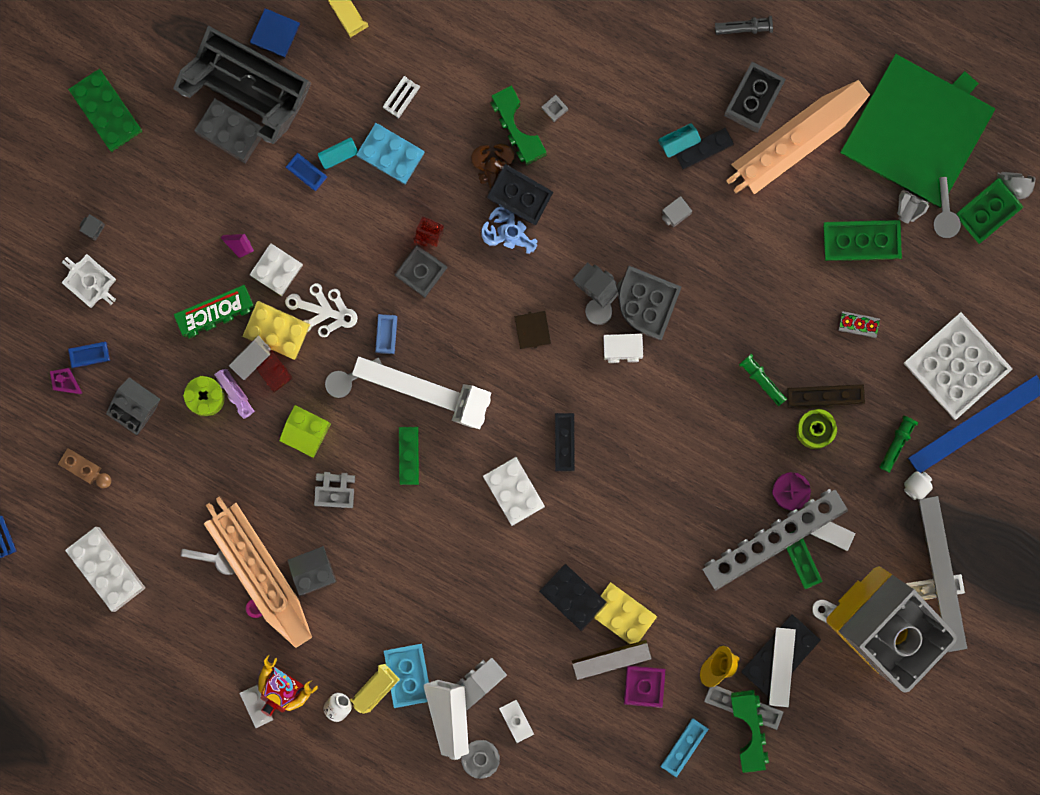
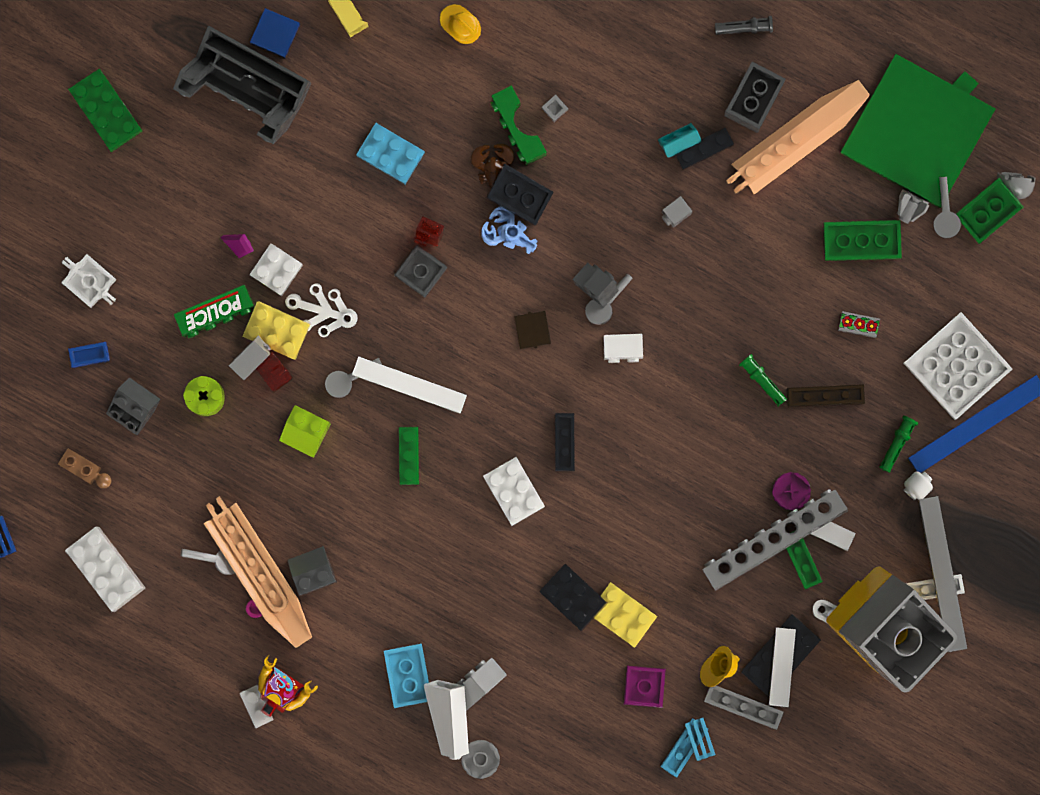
magenta piece [50,368,82,394] -> none
dark grey plate [79,214,105,241] -> none
dark grey brick [195,98,263,164] -> none
lavender hinge [214,369,255,419] -> none
blue tile [286,153,327,192] -> none
light grey plate [314,472,355,508] -> none
teal slope [317,137,358,169] -> none
white head [323,693,352,722] -> none
light yellow window [350,664,400,714] -> none
medium blue tile [375,314,397,354] -> none
white tile [383,76,420,118] -> none
white brick [452,384,491,429] -> none
white plate [499,700,534,743] -> none
tile [572,640,652,680] -> none
dark grey plate [618,266,681,340] -> none
green arch [731,690,769,773] -> none
lime brick [796,409,837,449] -> none
none -> yellow piece [440,4,481,44]
none -> medium azure tile [685,718,715,761]

